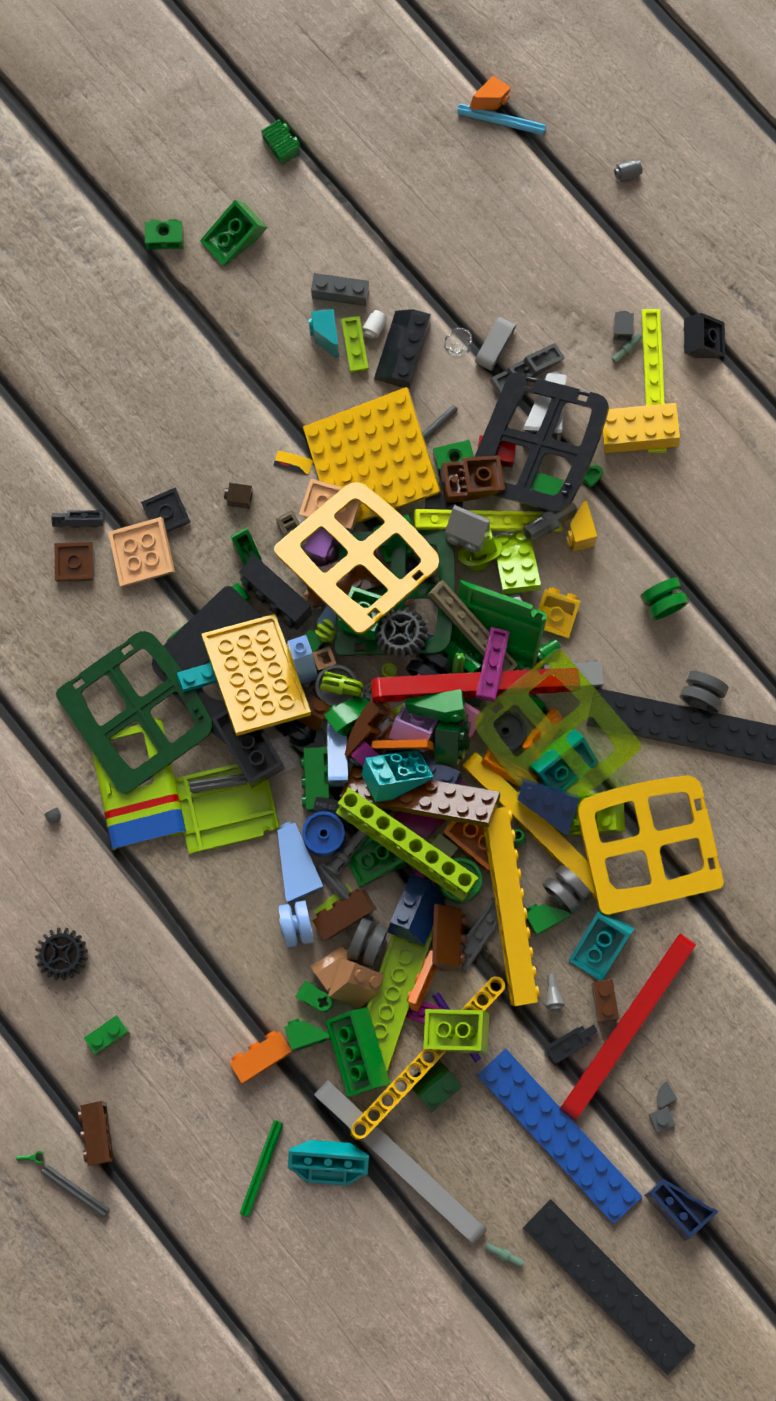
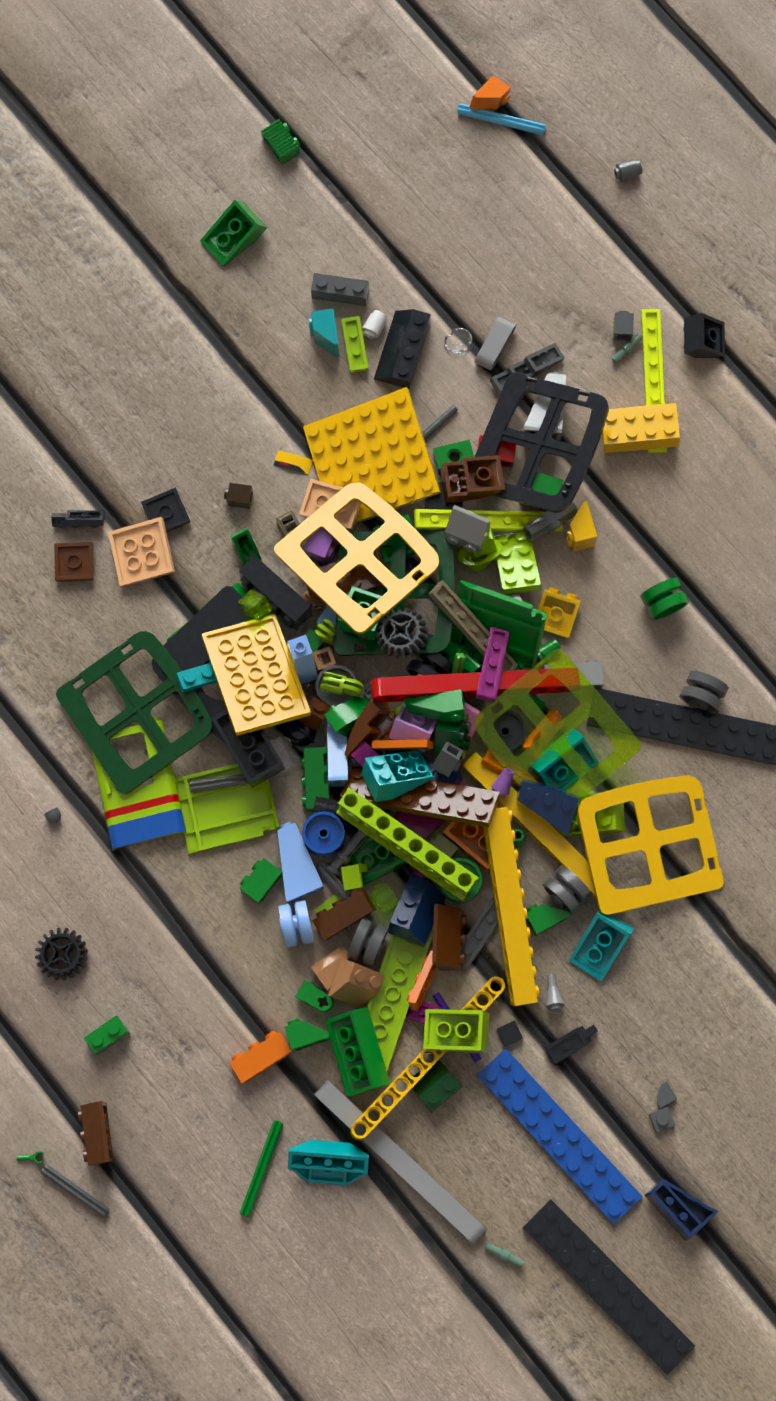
green brick [145,219,184,250] -> none
lime piece [379,663,399,678] -> none
red beam [559,933,696,1121] -> none
green tile [583,465,603,489] -> none
reddish brown brick [591,979,619,1023] -> none
none -> clear neon green brick [238,590,272,622]
none -> green brick [240,858,283,905]
none -> lime panel [341,864,368,891]
none -> clear neon green brick [370,882,399,915]
none -> dark grey brick [432,741,464,777]
none -> medium lavender cone [491,768,515,798]
none -> black tile [497,1020,523,1047]

